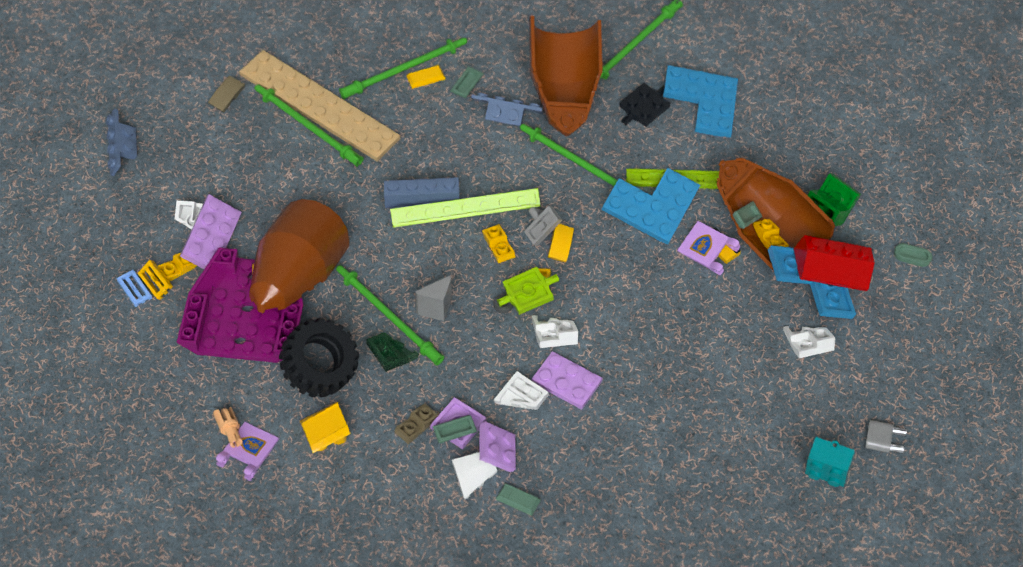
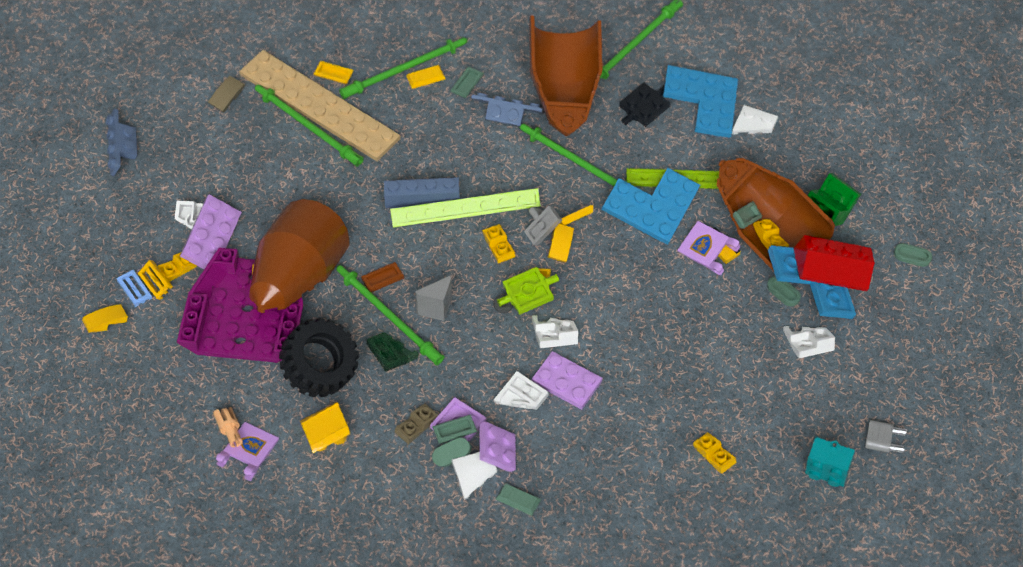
none -> yellow slope [82,304,128,333]
none -> yellow tile [314,61,354,84]
none -> dark orange tile [361,262,404,293]
none -> sand green tile [432,438,472,467]
none -> yellow tile [559,205,593,225]
none -> yellow slope [693,432,736,474]
none -> white wing [732,105,778,135]
none -> sand green tile [767,276,801,306]

